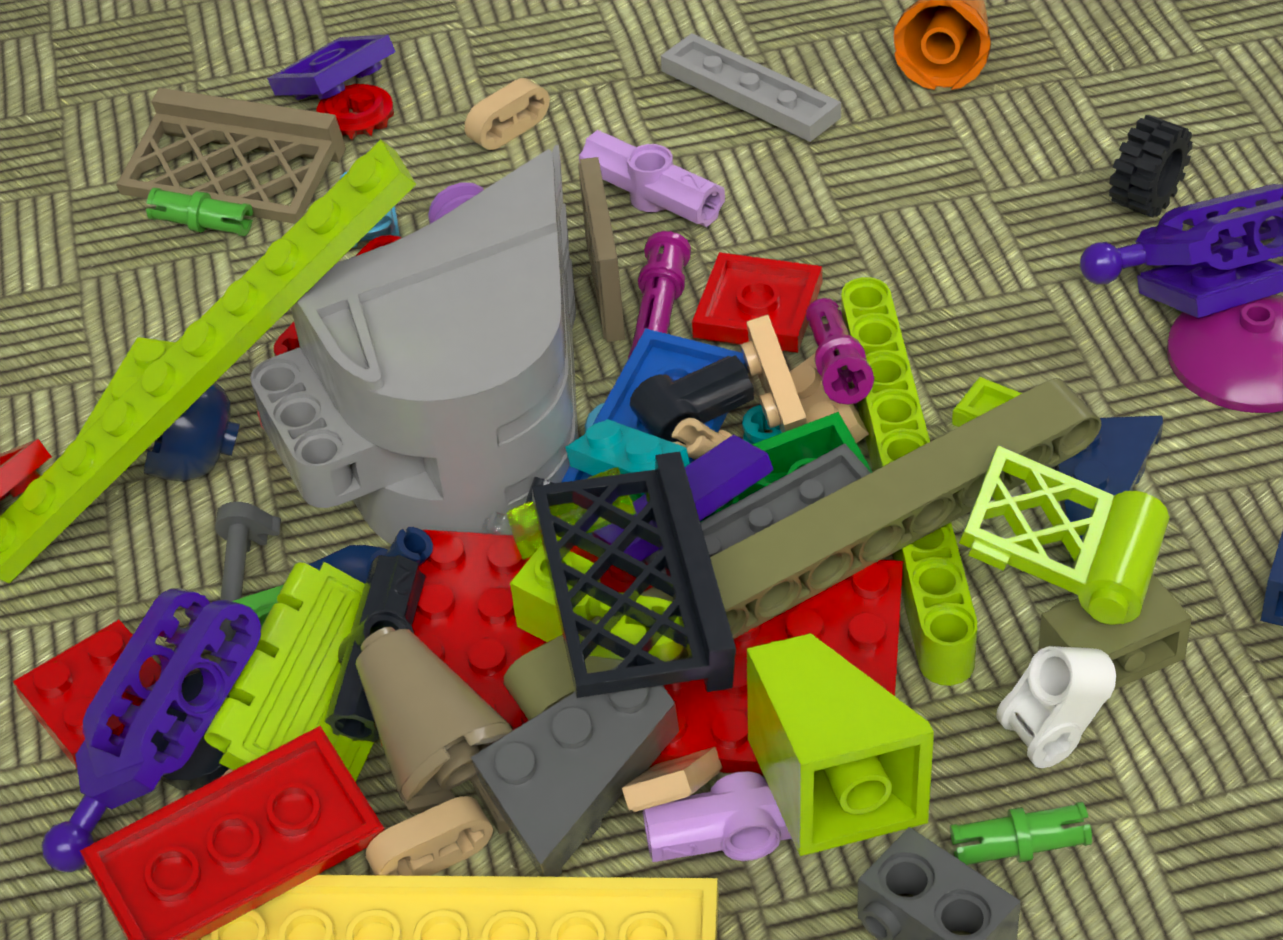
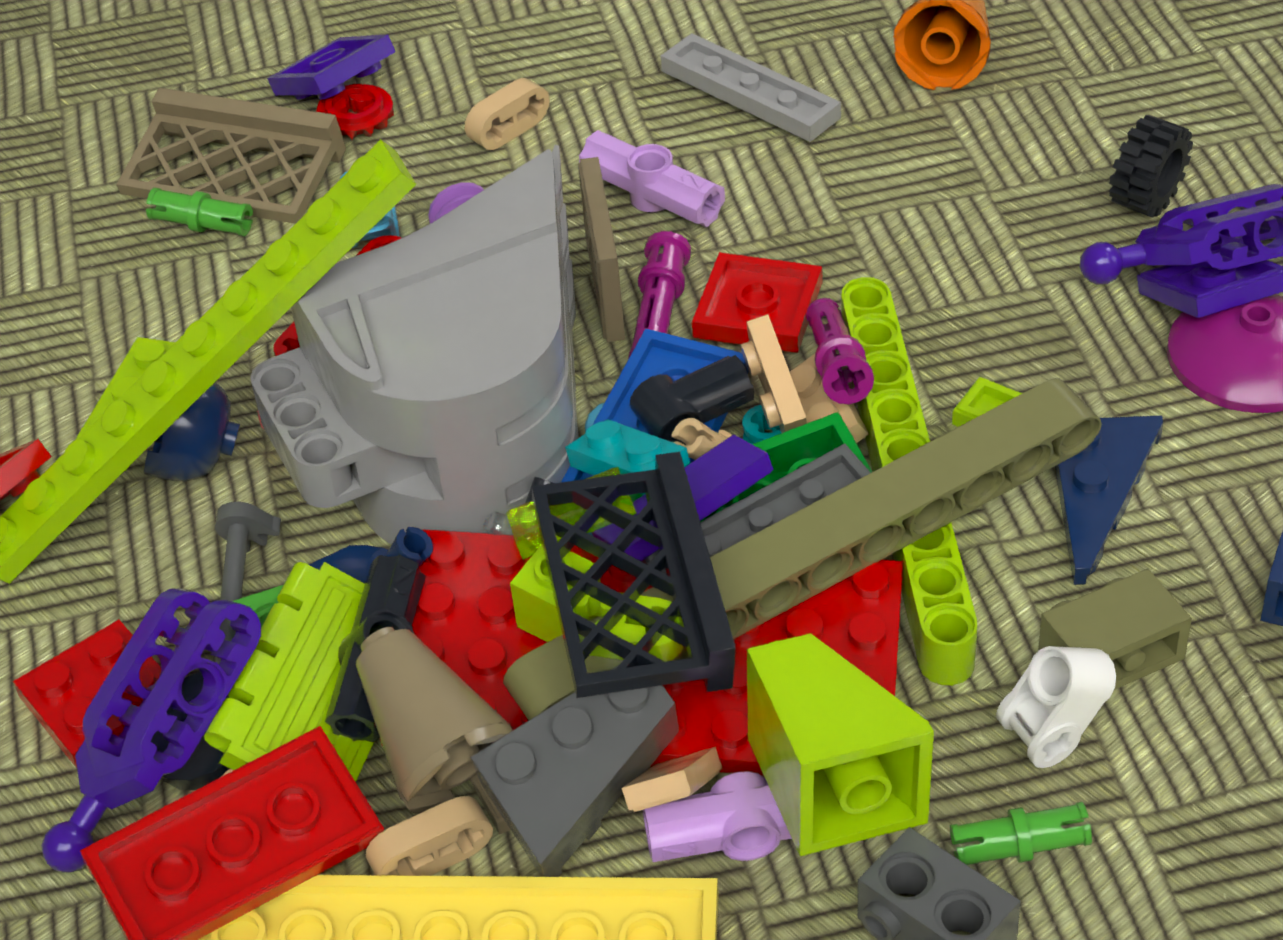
lime piece [959,446,1170,625] -> none

